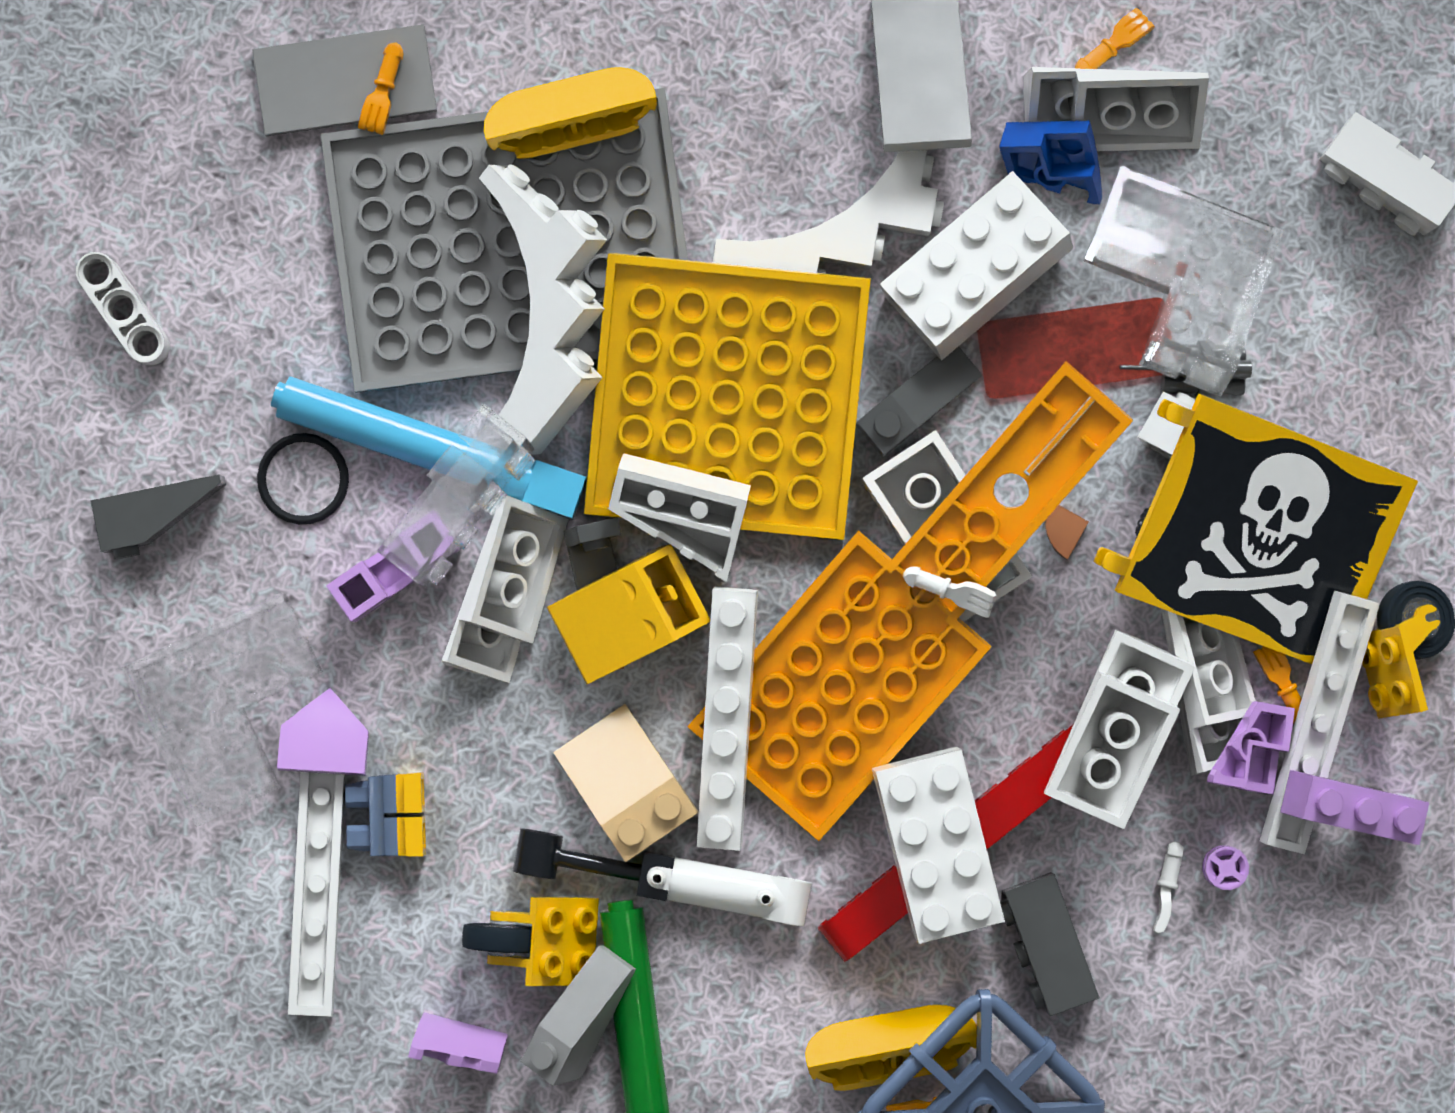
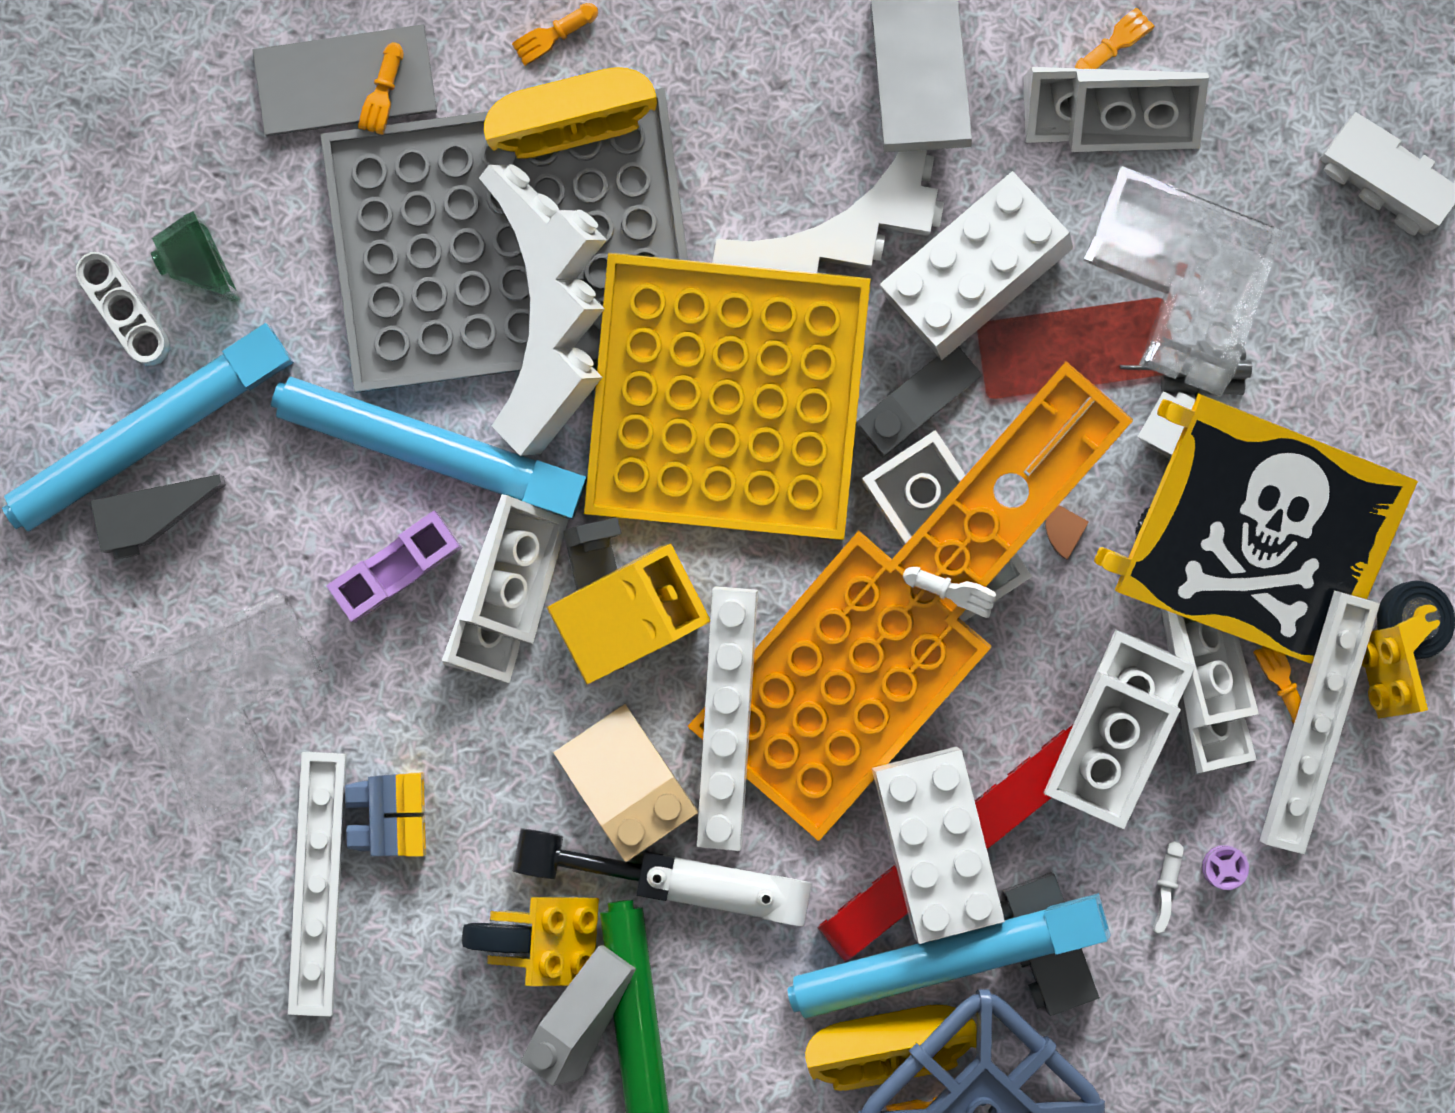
black tyre [257,433,349,525] -> none
lavender slope [277,688,369,776] -> none
clear piece [377,403,535,587] -> none
lavender slope [408,1012,508,1074] -> none
white wedge [608,453,751,582] -> none
blue slope [999,121,1102,204] -> none
lavender slope [1207,701,1295,794] -> none
lavender arch [1280,770,1430,845] -> none
none -> medium azure brick [2,323,294,532]
none -> clear green slope [150,211,241,303]
none -> light orange piece [512,3,598,66]
none -> medium azure brick [788,893,1111,1019]

